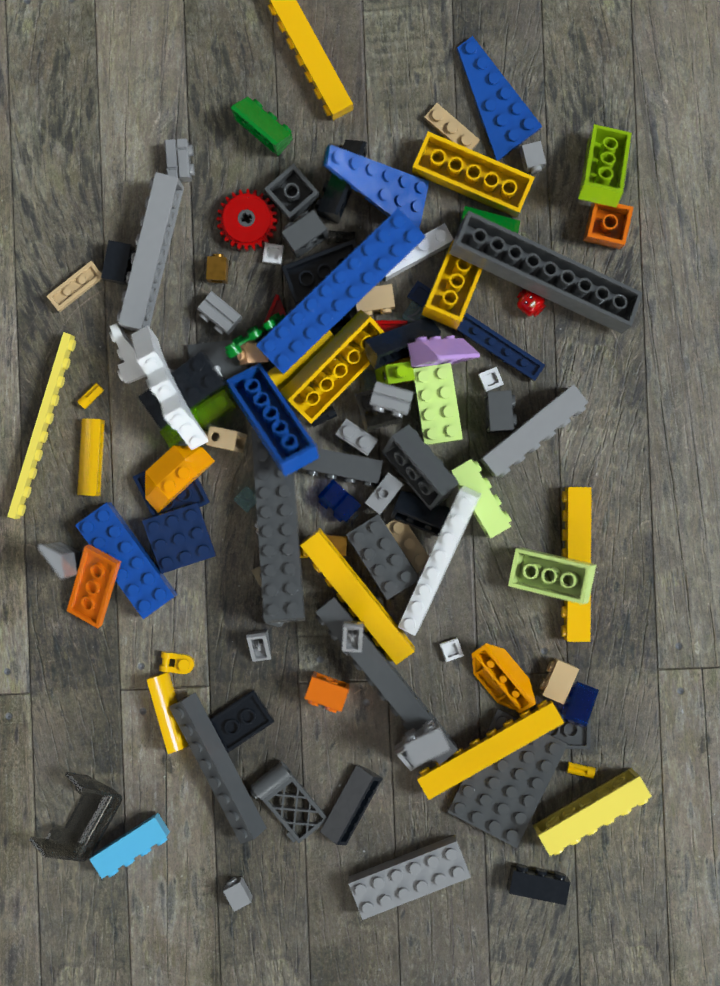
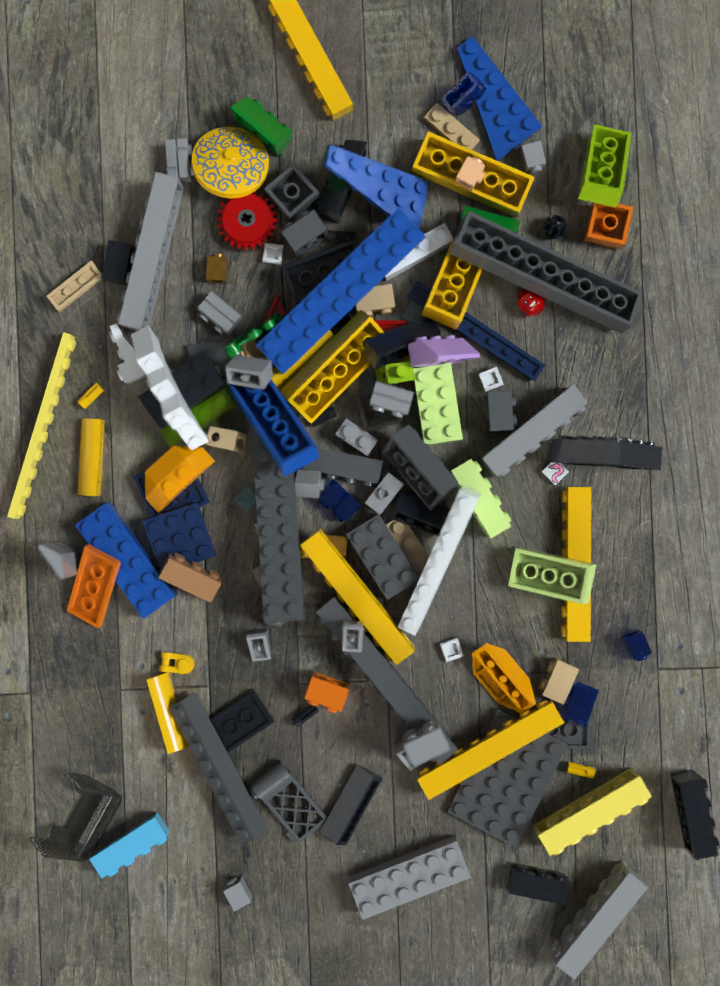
none -> medium nougat brick [159,552,222,603]
none -> yellow dish [192,127,269,198]
none -> light grey brick [226,355,273,390]
none -> black piece [291,704,319,727]
none -> light grey brick [294,470,325,498]
none -> clear blue brick [442,73,487,116]
none -> light nougat brick [455,156,486,191]
none -> tile [541,462,569,485]
none -> black gear [543,215,568,239]
none -> light grey brick [550,861,648,980]
none -> black piece [551,436,662,470]
none -> clear blue brick [621,630,652,661]
none -> black brick [670,770,720,860]

